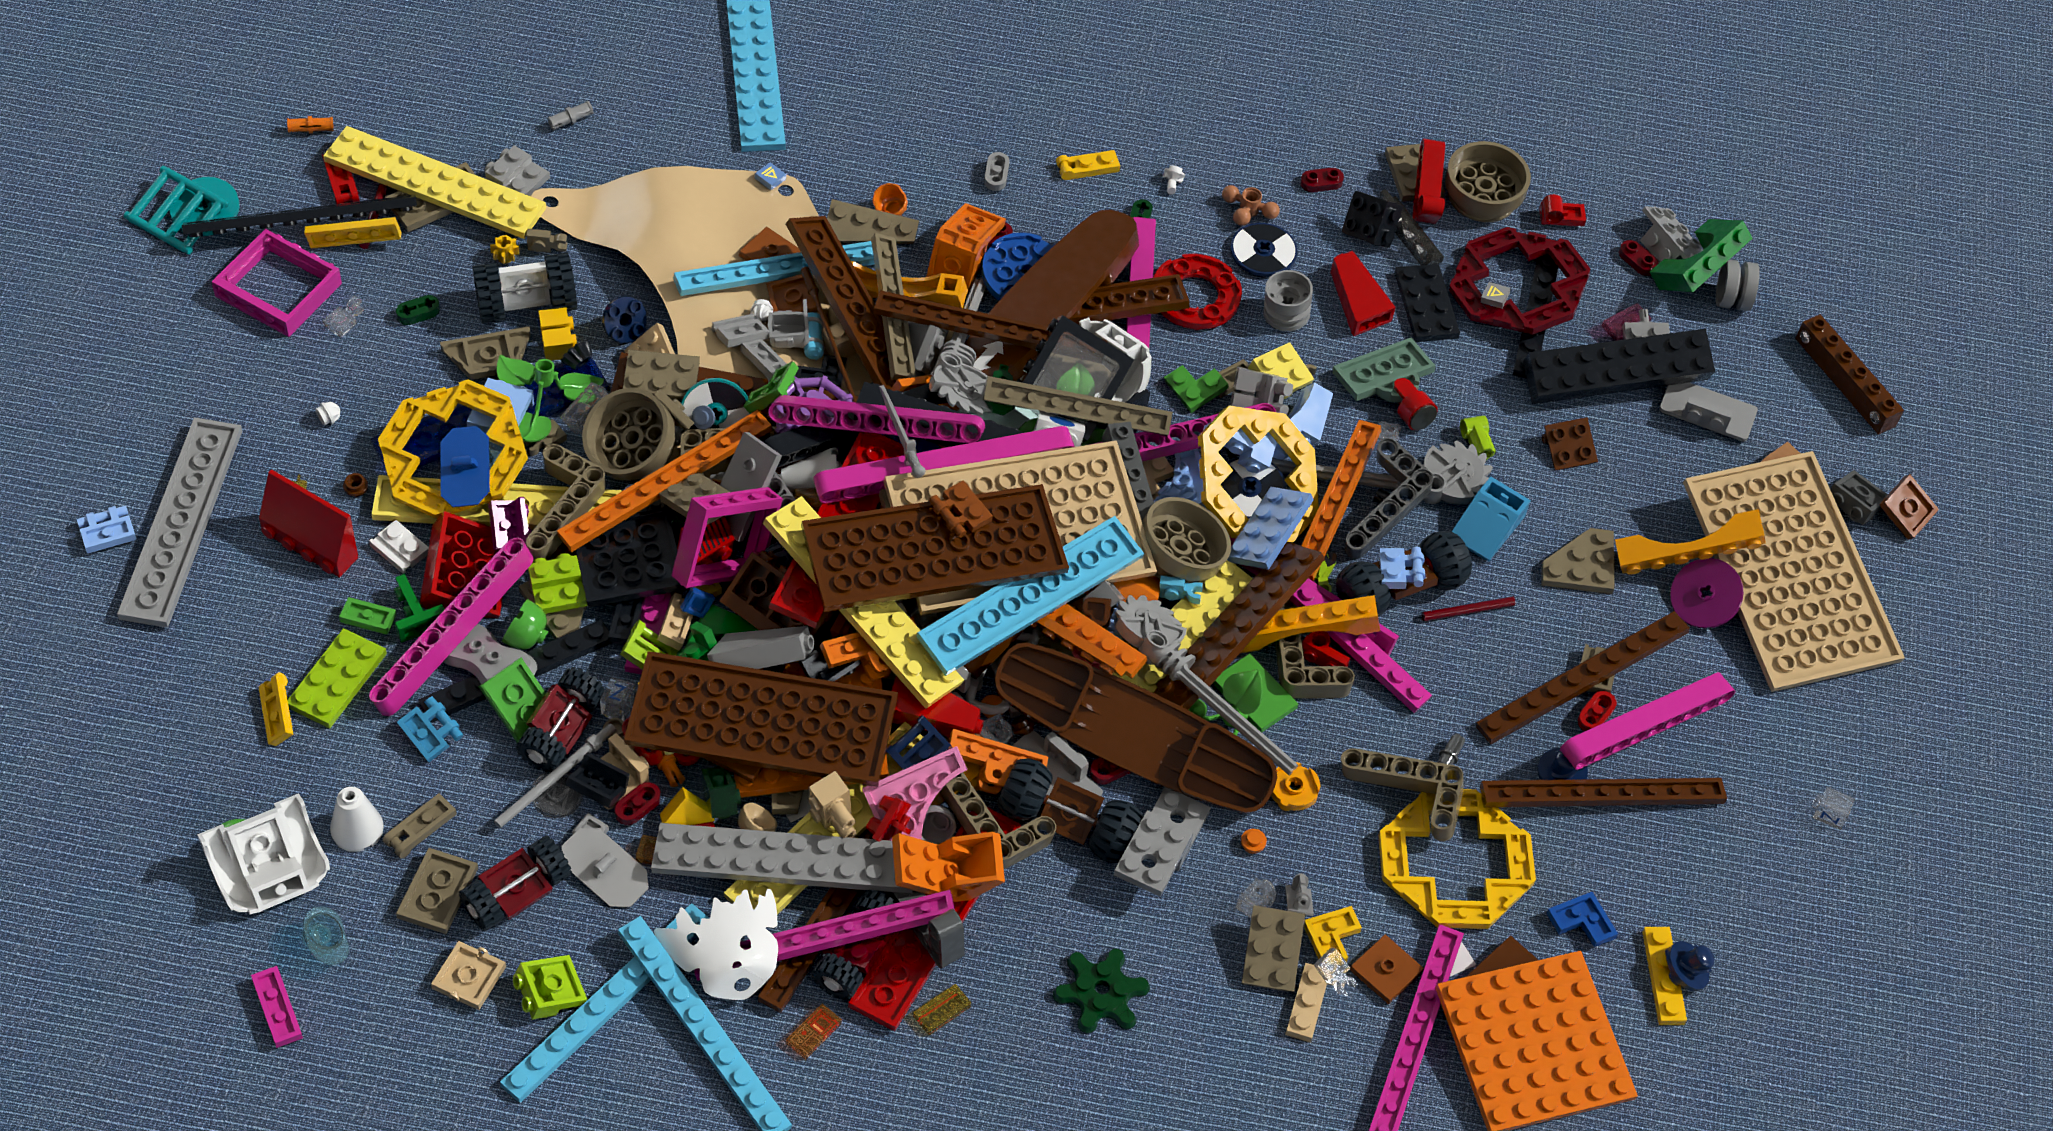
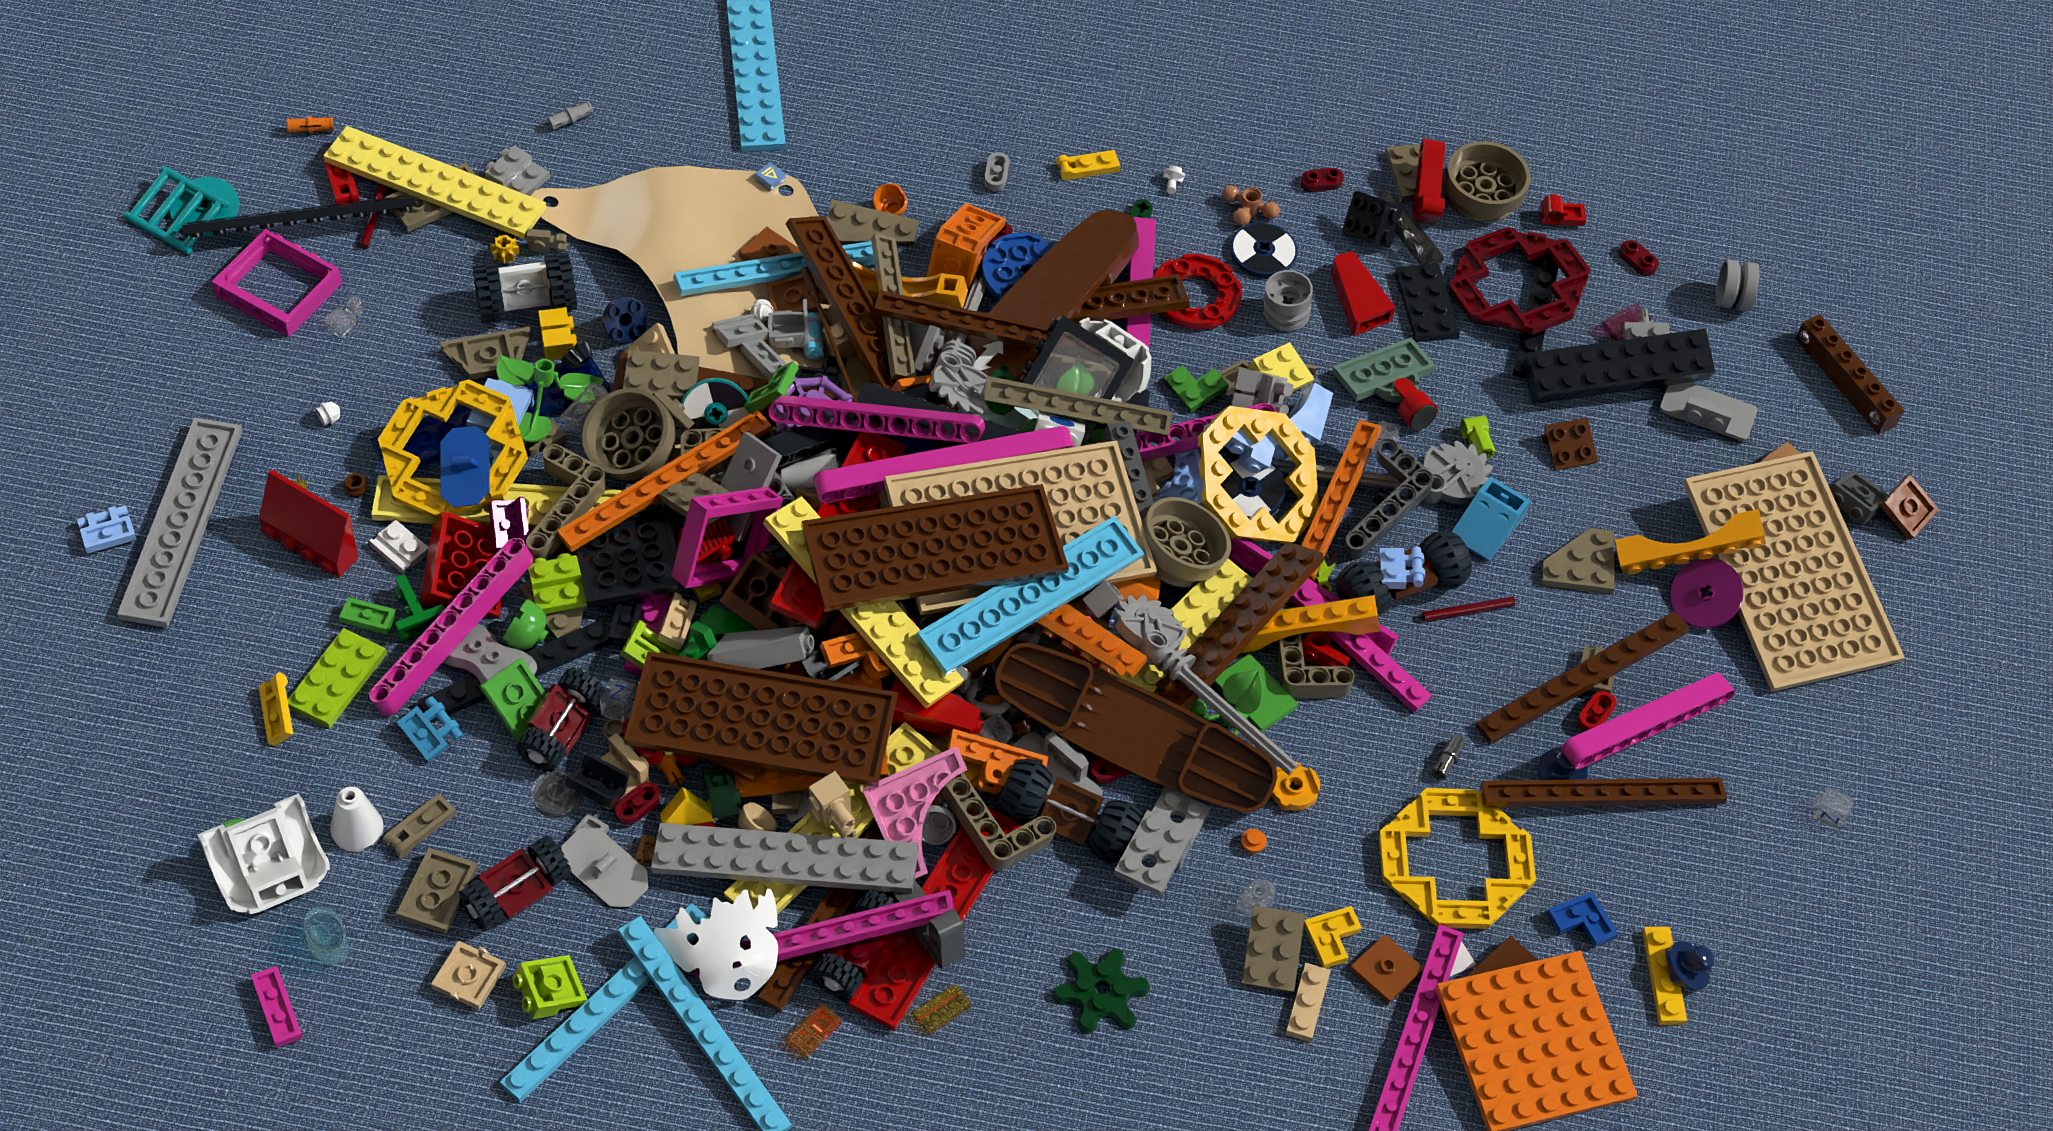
yellow plate [304,217,402,248] -> none
dark green beam [396,295,440,325] -> none
light grey bar [494,723,616,828] -> none
blue tile [680,587,715,618] -> none
sand blue plate [691,405,715,429] -> none
red hips [866,795,912,842] -> none
light grey sword [879,385,926,478] -> none
dark blue plate [886,715,953,770] -> none
orange bracket [892,832,1005,902] -> none
dark orange plate [929,480,993,538] -> none
reddish brown tile [1082,597,1112,627] -> none
medium azure plate [1160,576,1203,604] -> none
medium blue plate [1227,487,1314,570] -> none
light grey hinge [1285,873,1314,916] -> none
clear plate [1314,947,1357,996] -> none
dark tan beam [1341,748,1464,841] -> none
light grey tile [1481,282,1510,308] -> none
light grey bracket [1640,206,1703,263] -> none
green arch [1650,219,1753,292] -> none

